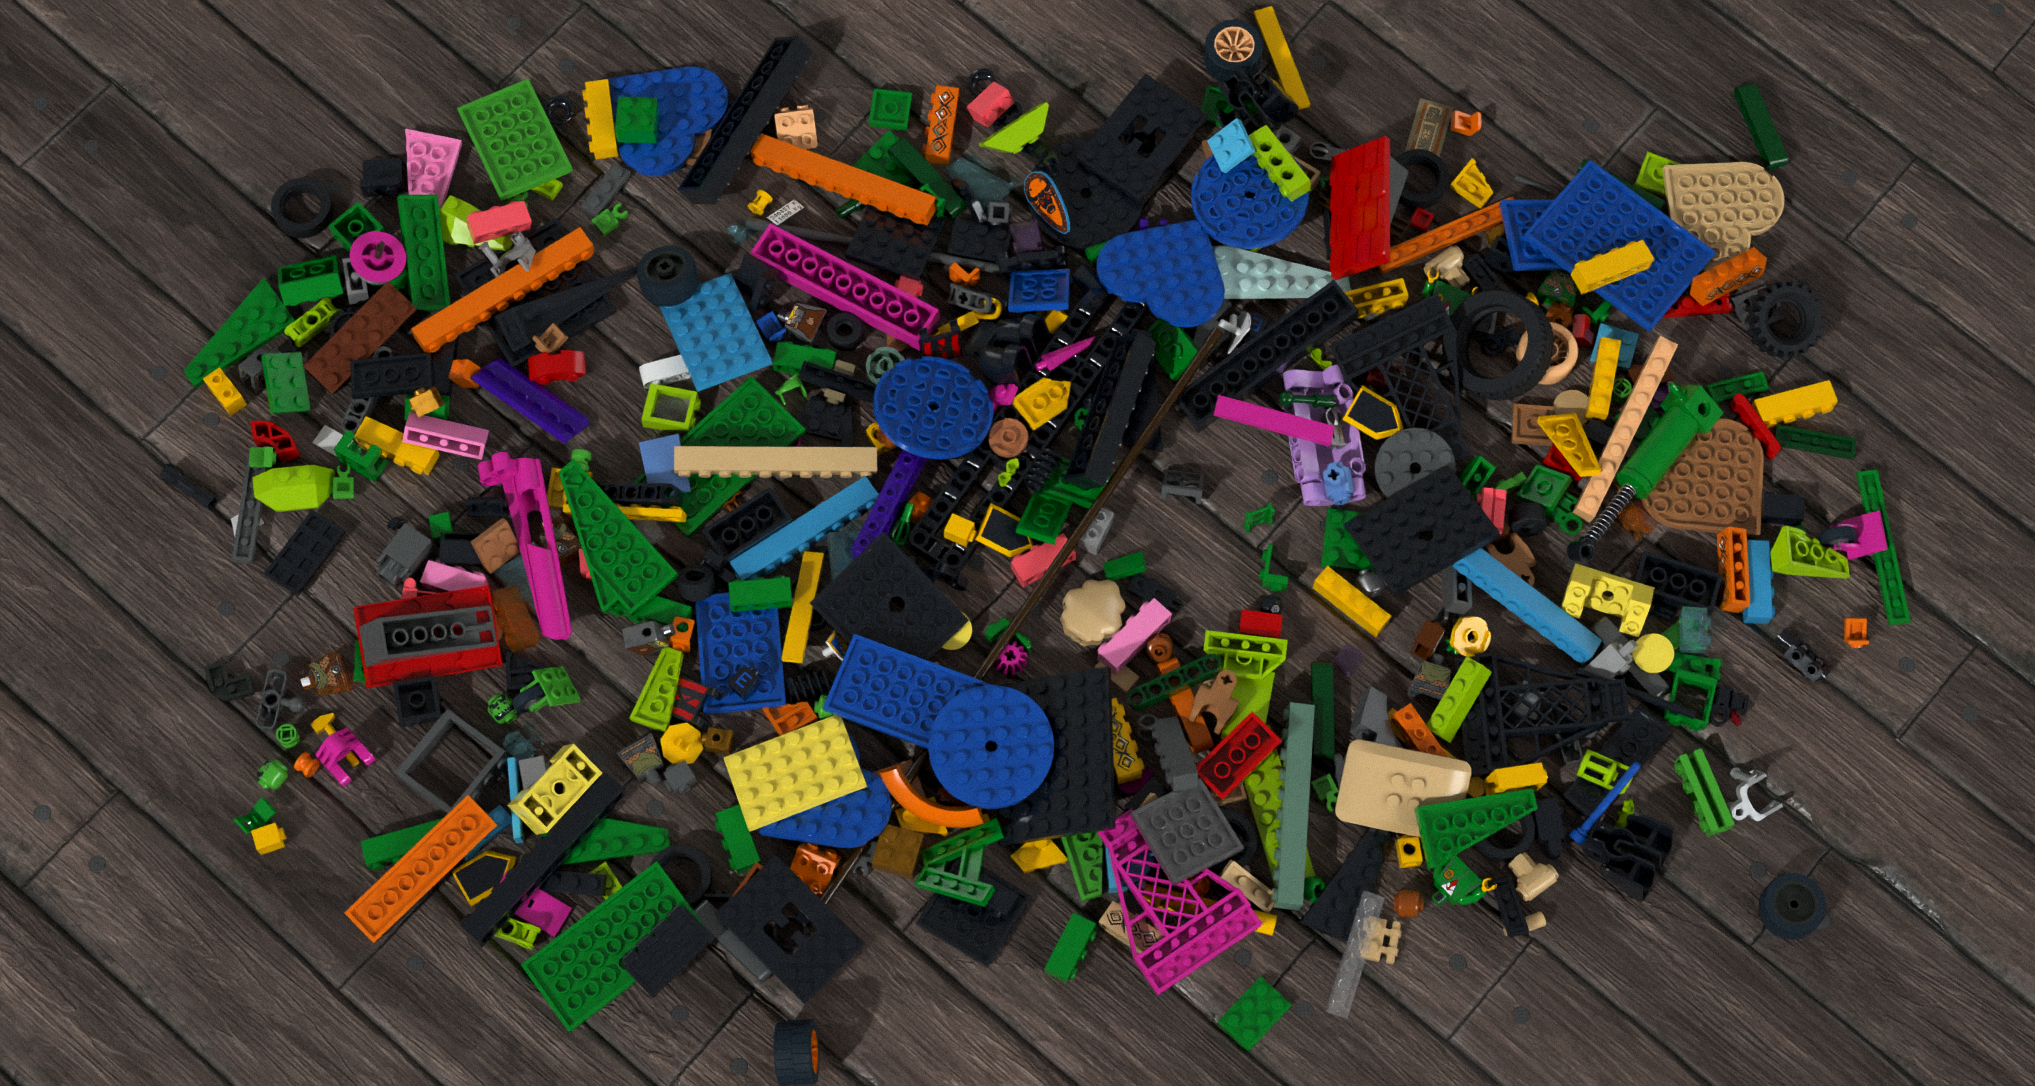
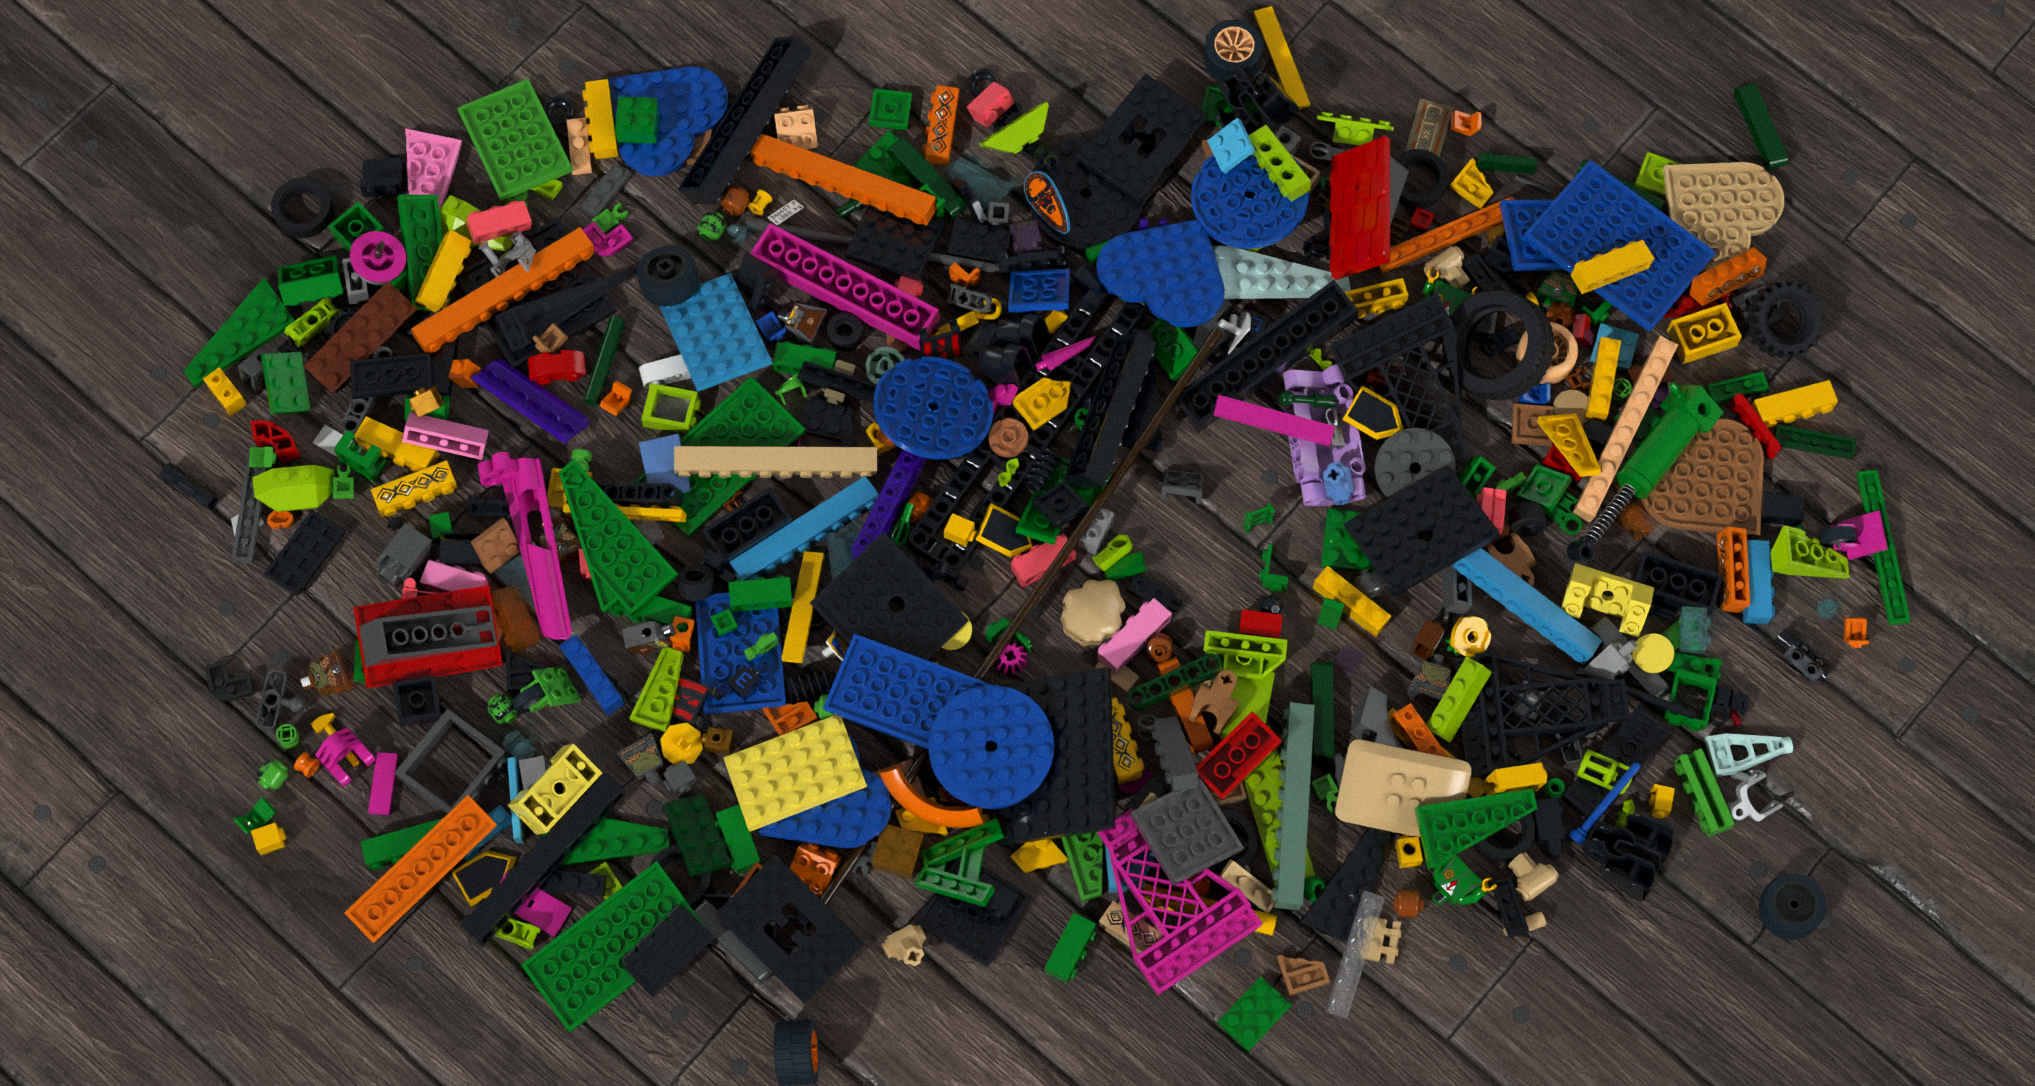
none -> orange tile [267,510,295,529]
none -> dark pink tile [368,752,399,816]
none -> yellow brick [370,460,458,517]
none -> yellow brick [414,230,472,313]
none -> blue brick [559,634,624,717]
none -> light nougat plate [567,118,592,175]
none -> dark pink plate [583,222,634,256]
none -> dark green piece [583,316,625,406]
none -> orange bracket [600,381,632,416]
none -> dark green plate [664,794,731,876]
none -> bright green head [697,212,726,242]
none -> green plate [711,608,738,637]
none -> dark orange head [721,186,750,216]
none -> bright green plate [744,632,779,661]
none -> tan piece [881,924,926,967]
none -> black tile [1032,481,1089,529]
none -> lime piece [1092,535,1133,571]
none -> medium nougat wing [1277,955,1330,996]
none -> black gear [1302,236,1328,261]
none -> lime bracket [1316,112,1394,145]
none -> green tile [1317,598,1345,630]
none -> dark green plate [1476,152,1537,174]
none -> blue bracket [1518,382,1551,406]
none -> green plate [1544,778,1566,798]
none -> dark orange piece [1565,366,1591,390]
none -> yellow brick [1648,784,1675,818]
none -> yellow brick [1667,303,1742,365]
none -> light aqua plate [1704,733,1793,777]
none -> clear light blue plate [1816,598,1838,619]

